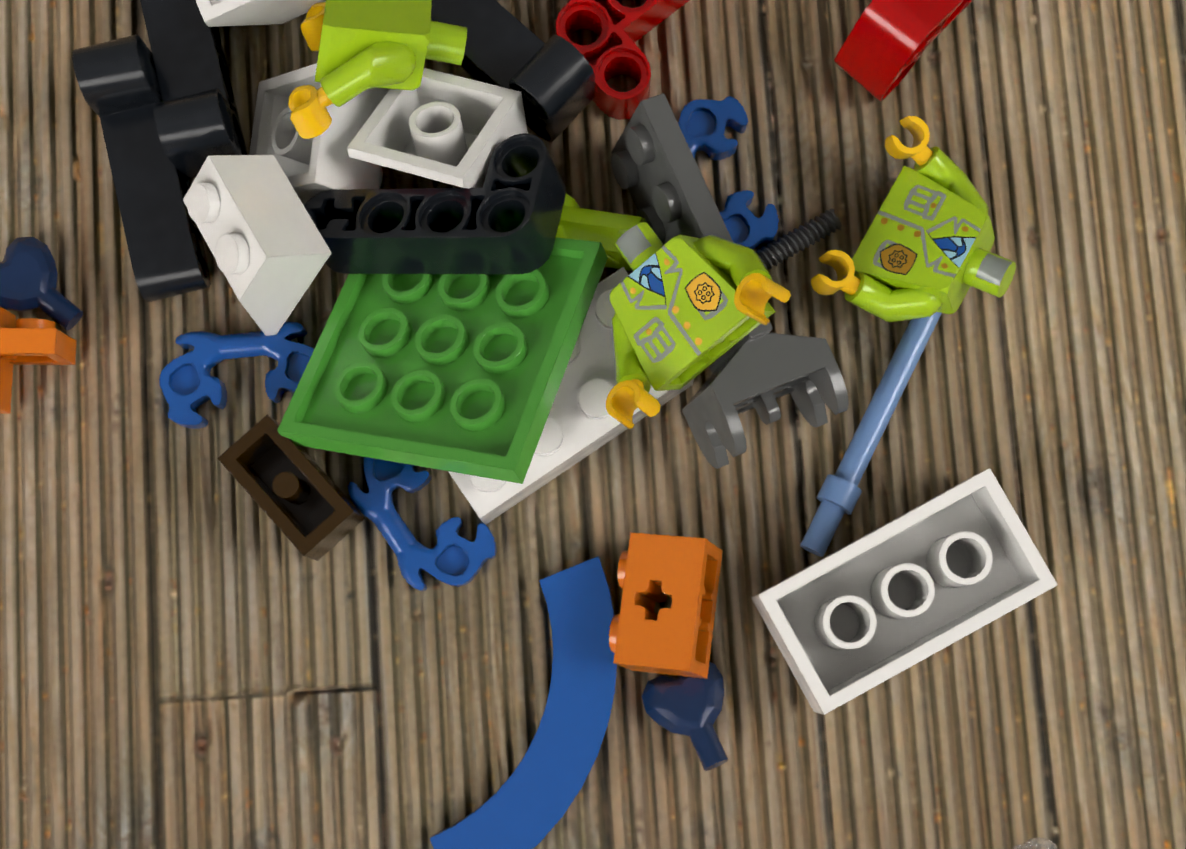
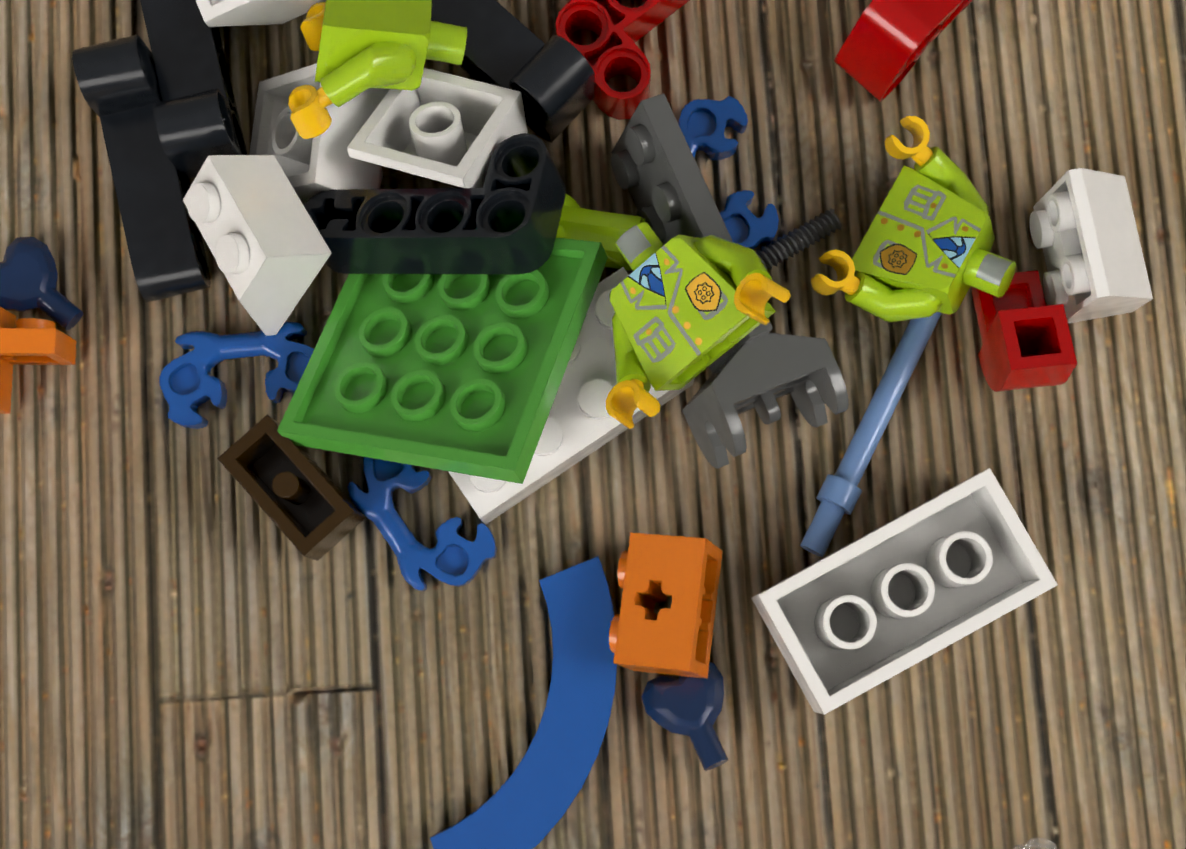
none -> red brick [971,270,1077,392]
none -> white slope [1030,168,1153,323]

